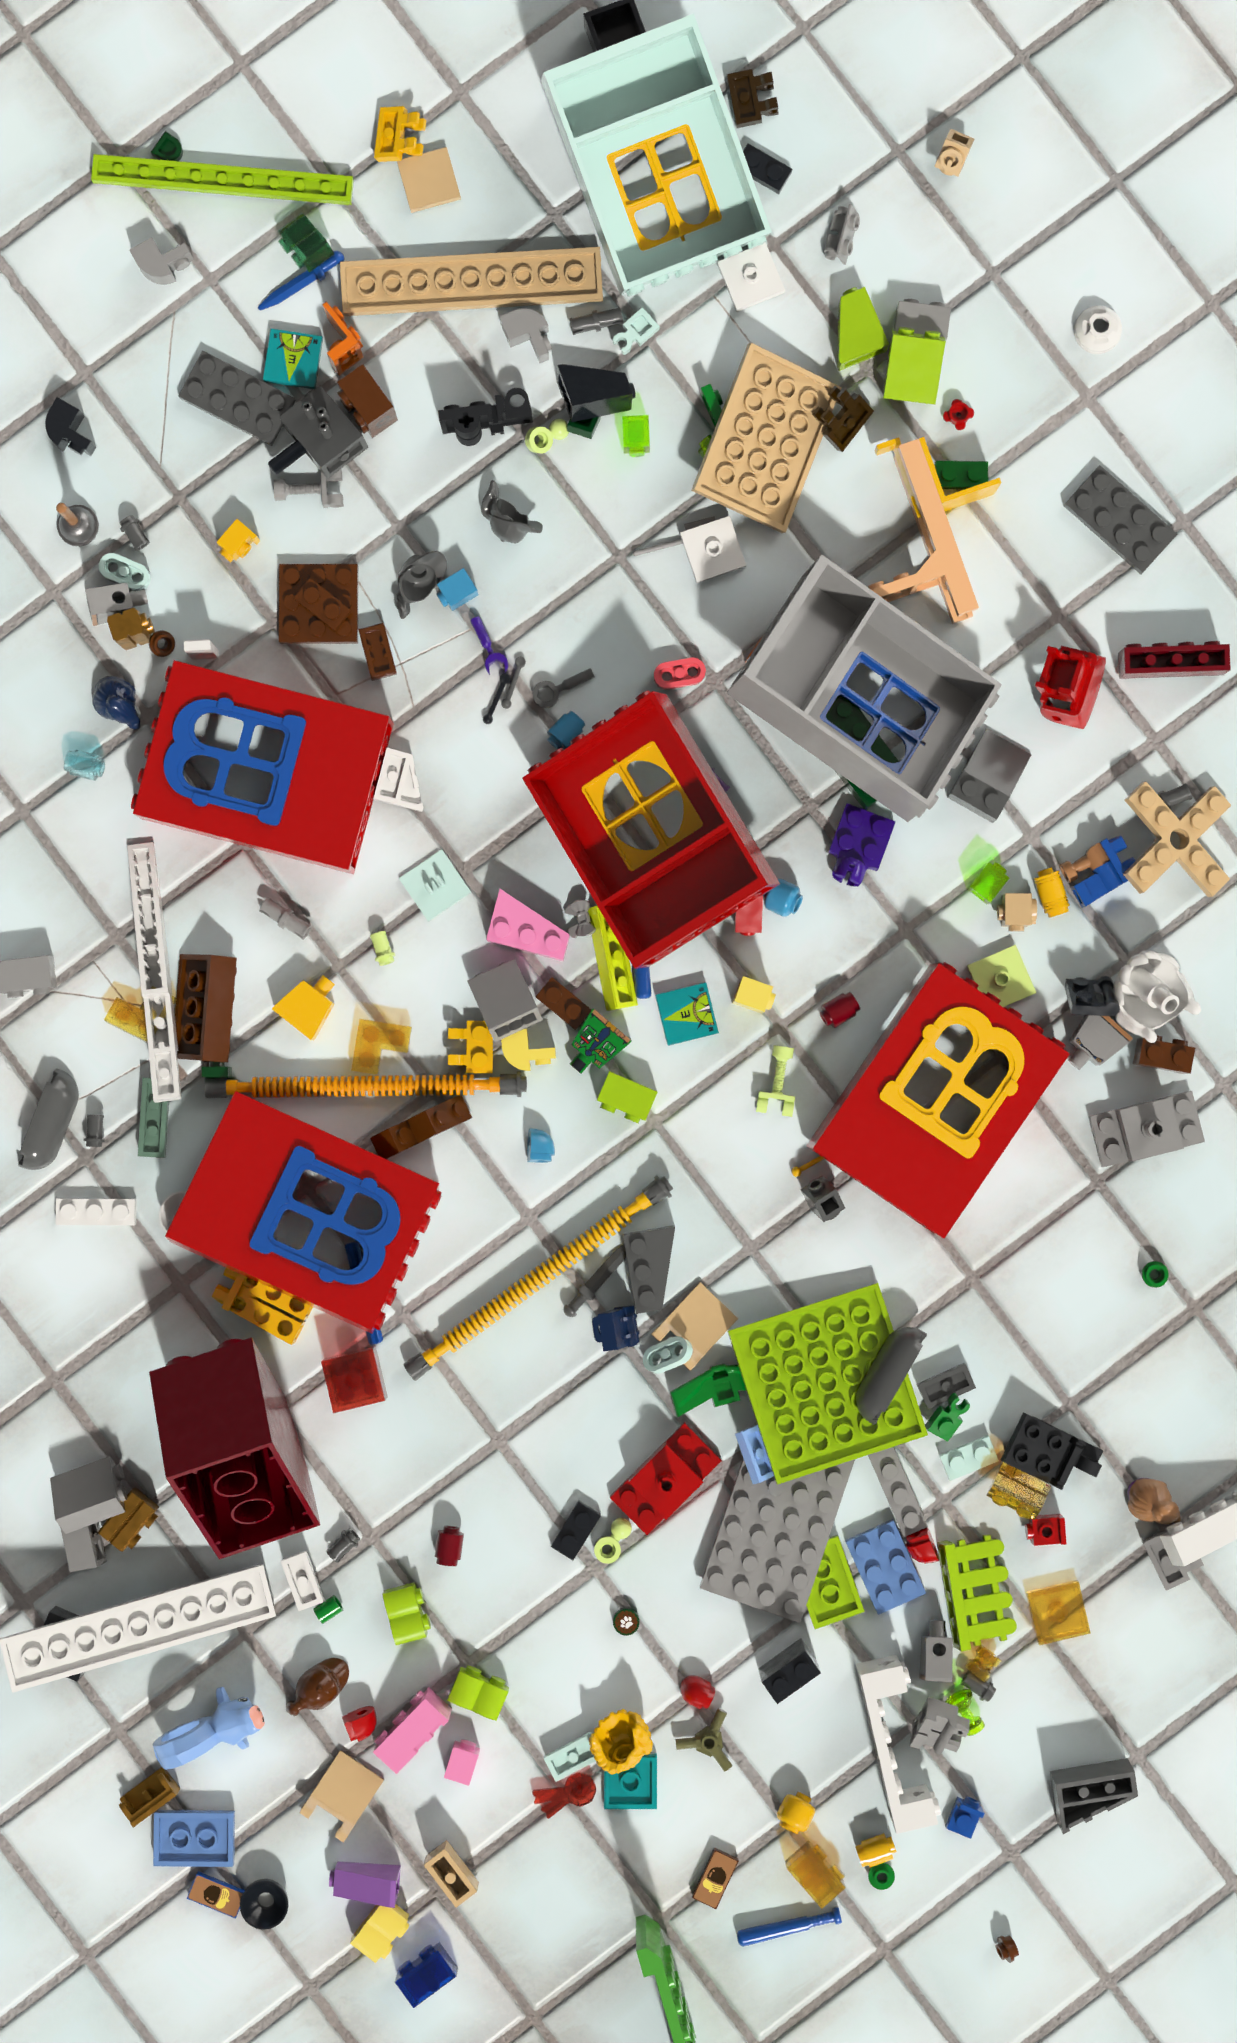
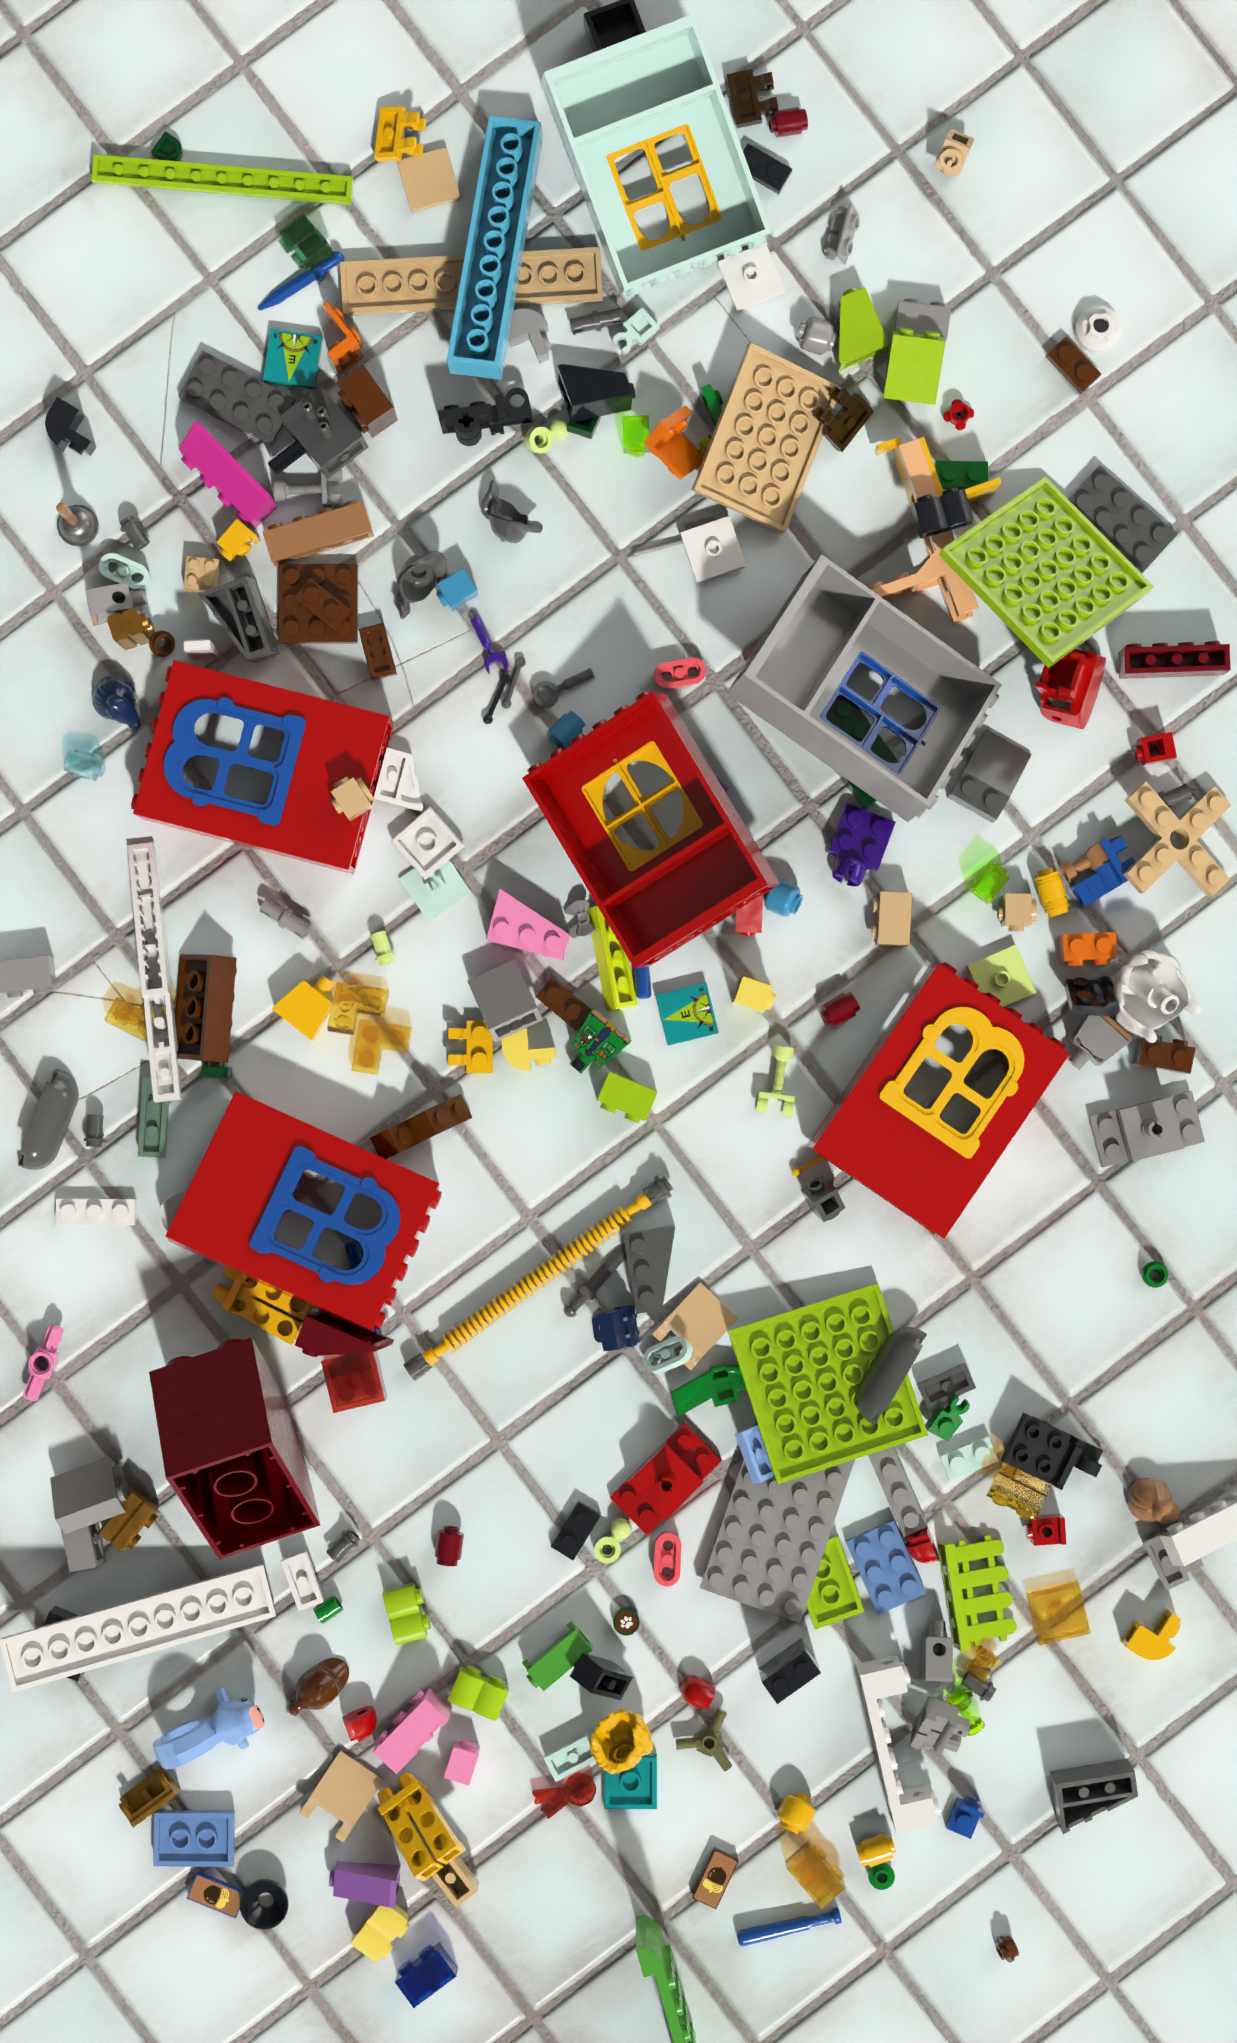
light grey brick [129,237,194,285] -> none
light orange hose [204,1071,527,1098] -> none
dark azure piece [527,1128,555,1163] -> none
none -> bright pink axle [23,1324,64,1401]
none -> dark pink slope [179,421,277,529]
none -> tan piece [184,556,221,593]
none -> dark grey wedge [198,576,280,663]
none -> medium nougat brick [263,500,374,567]
none -> dark red slope [295,1311,394,1357]
none -> clear yellow plate [327,981,389,1035]
none -> tan brick [330,777,374,821]
none -> yellow hips [377,1772,466,1881]
none -> white plate [390,807,465,881]
none -> medium azure brick [447,115,543,380]
none -> bright green brick [522,1621,593,1691]
none -> black brick [570,1653,633,1700]
none -> orange bracket [643,405,704,479]
none -> coral plate [654,1532,681,1586]
none -> dark red brick [768,107,808,138]
none -> light grey head [796,317,837,355]
none -> tan brick [871,891,912,947]
none -> black brick [911,488,974,539]
none -> lime plate [939,476,1154,668]
none -> reddish brown plate [1046,337,1102,394]
none -> orange brick [1058,932,1117,966]
none -> yellow brick [1121,1609,1181,1660]
none -> red brick [1134,732,1177,766]

